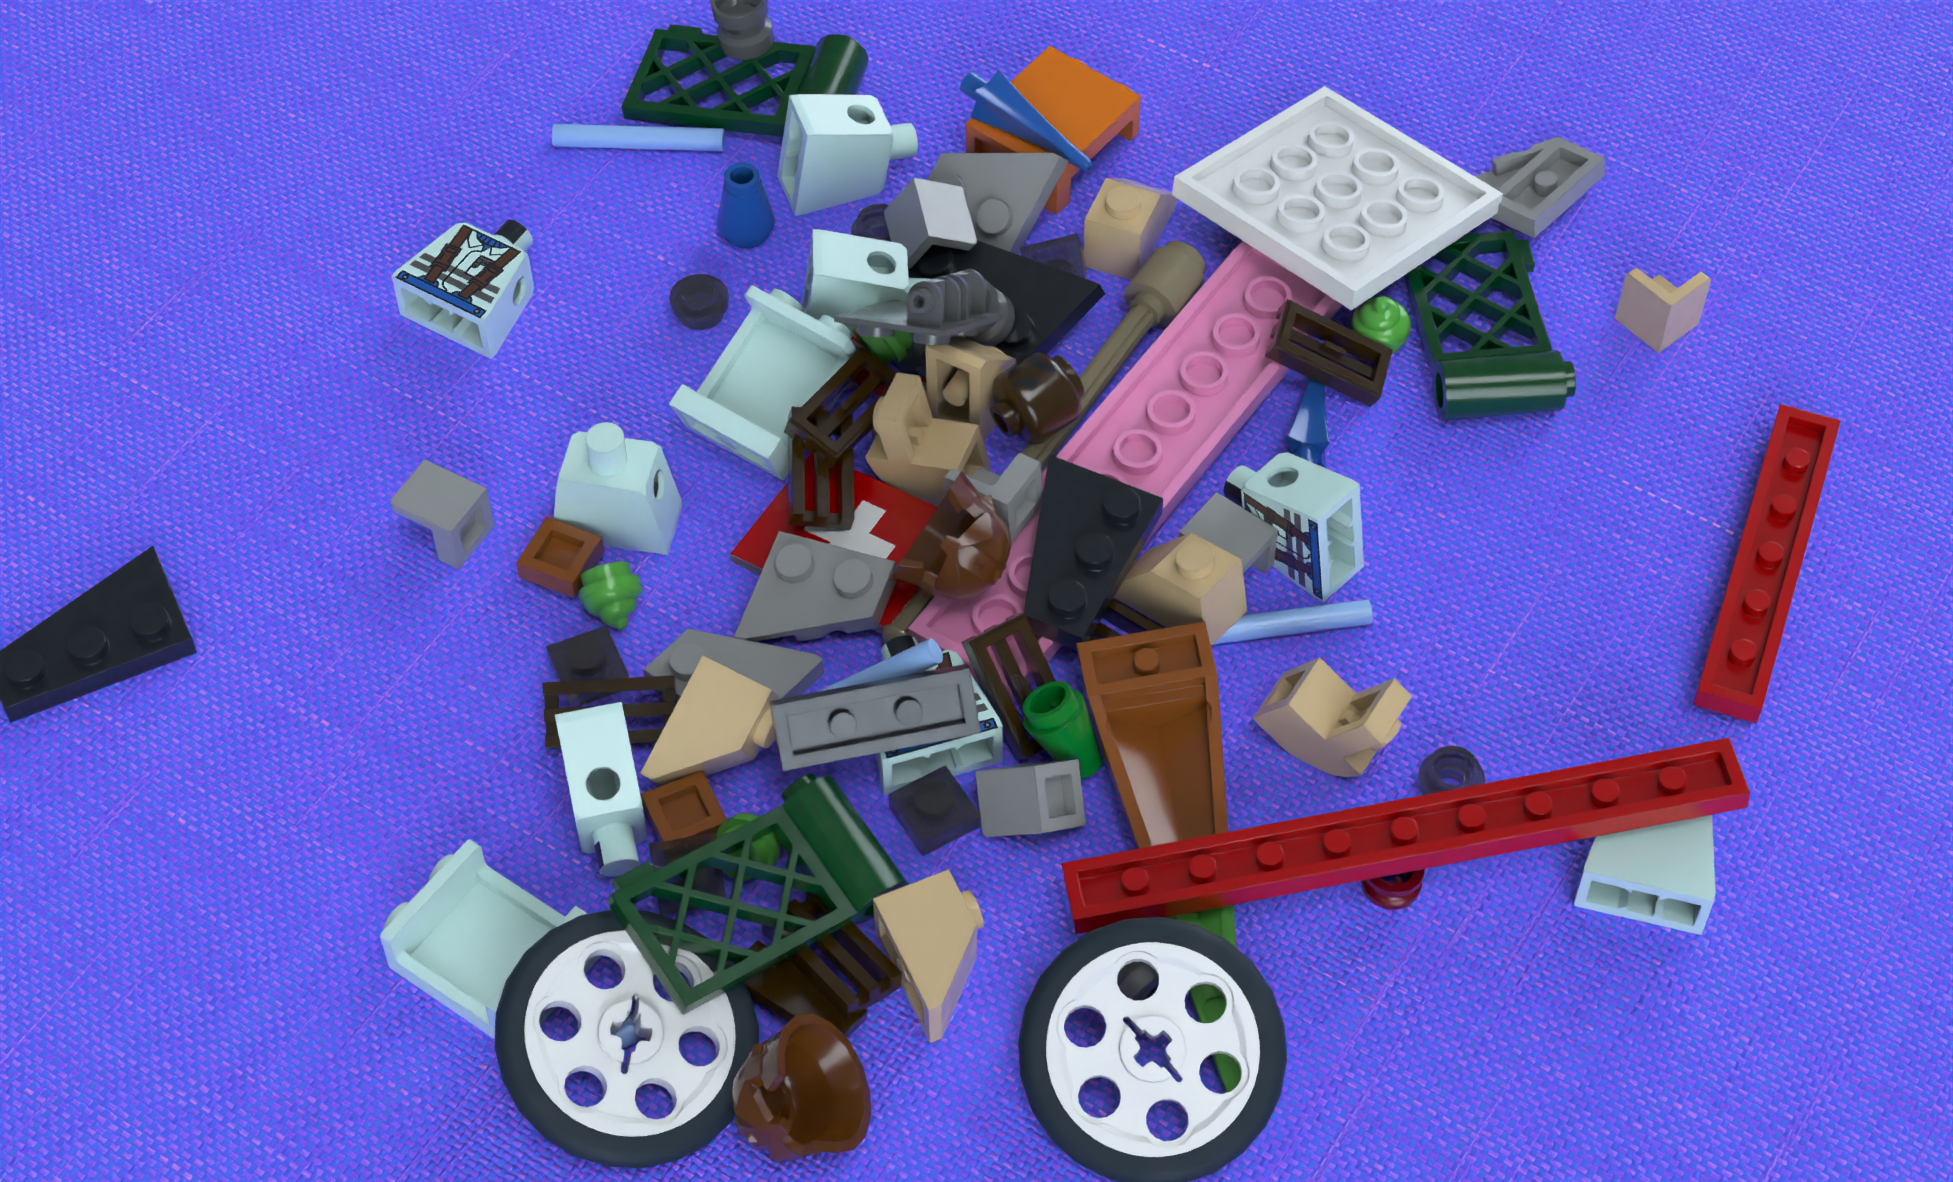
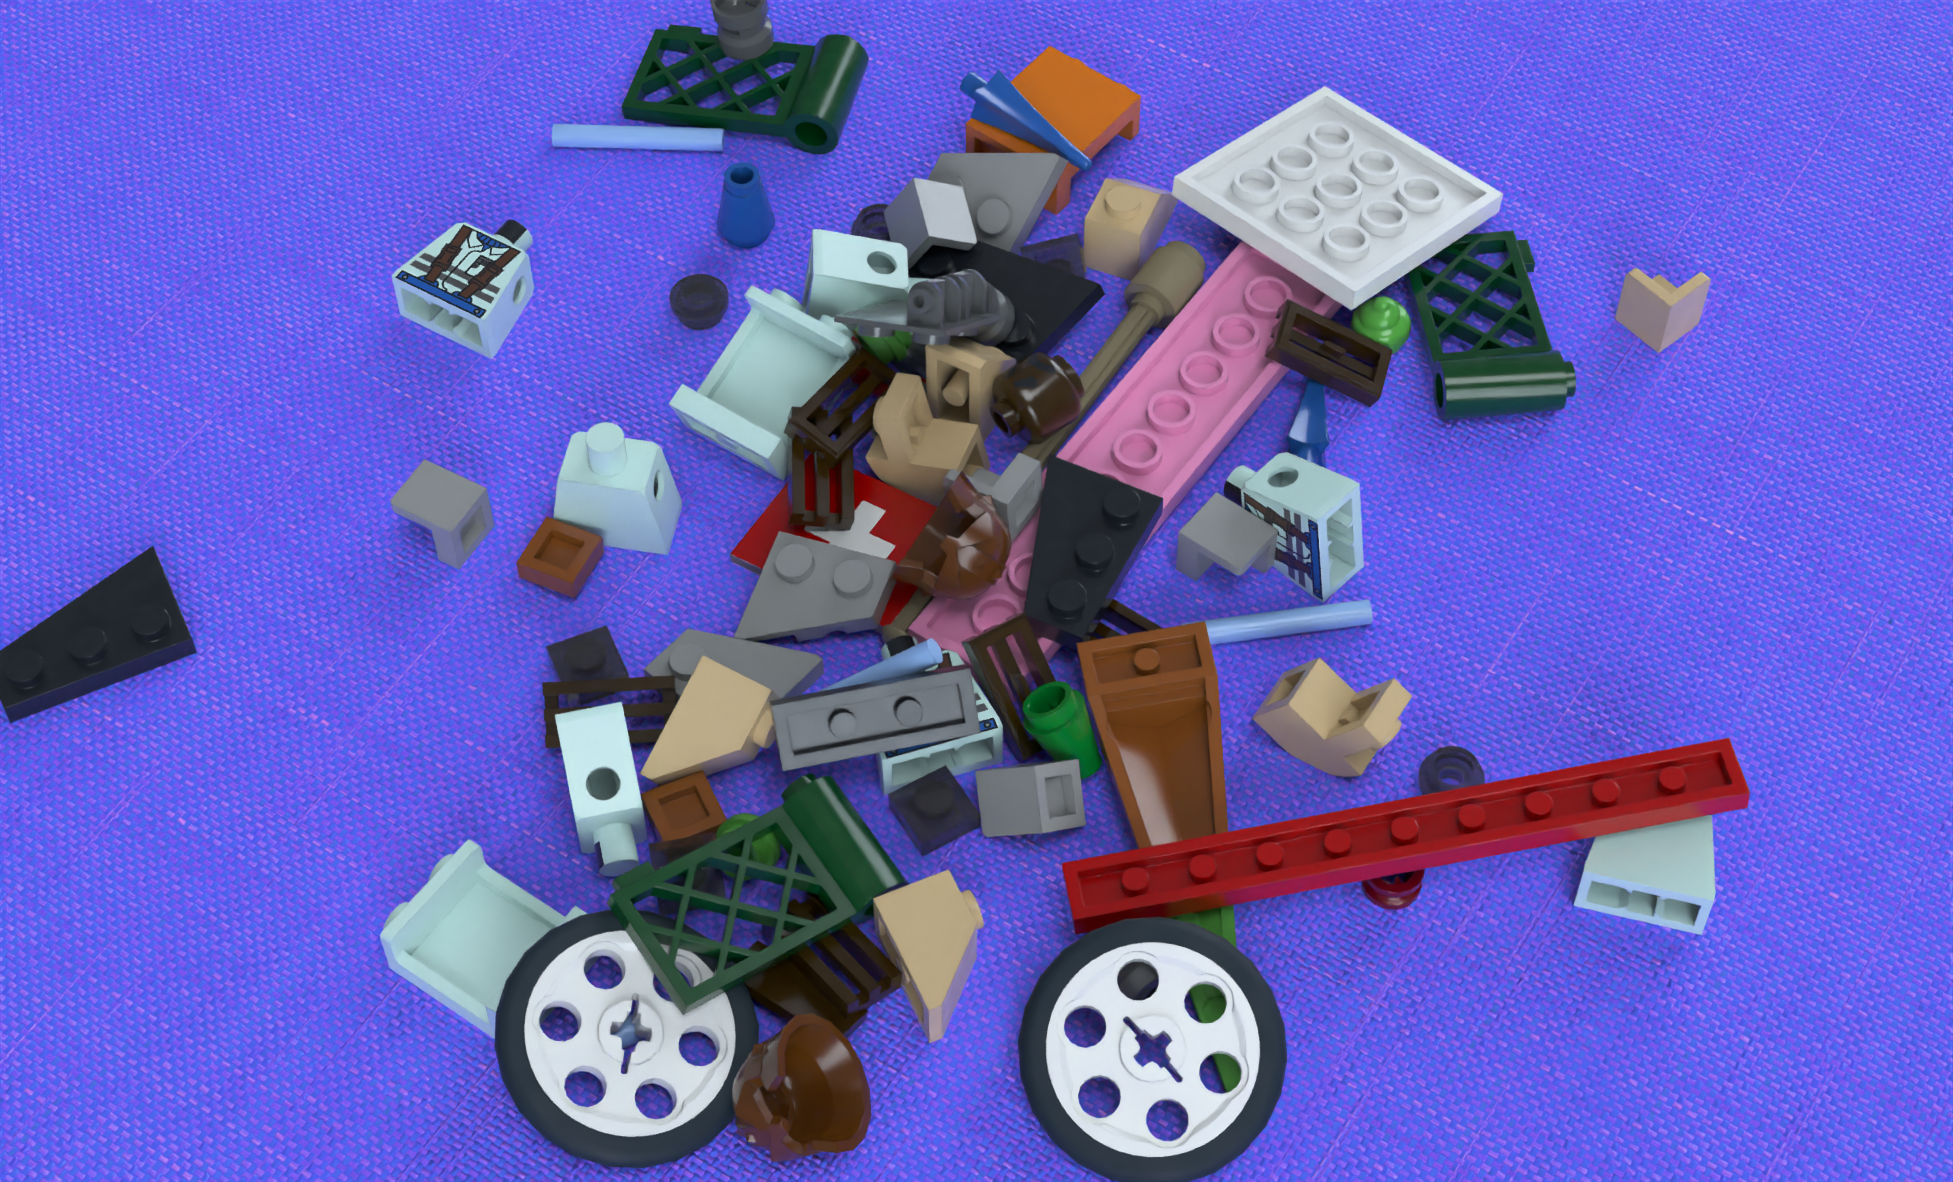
bright green plate [578,561,643,630] -> none
light aqua torso [777,94,918,216] -> none
tan slope [1114,532,1247,646] -> none
light grey wing [1475,137,1605,238] -> none
red plate [1693,404,1841,724] -> none

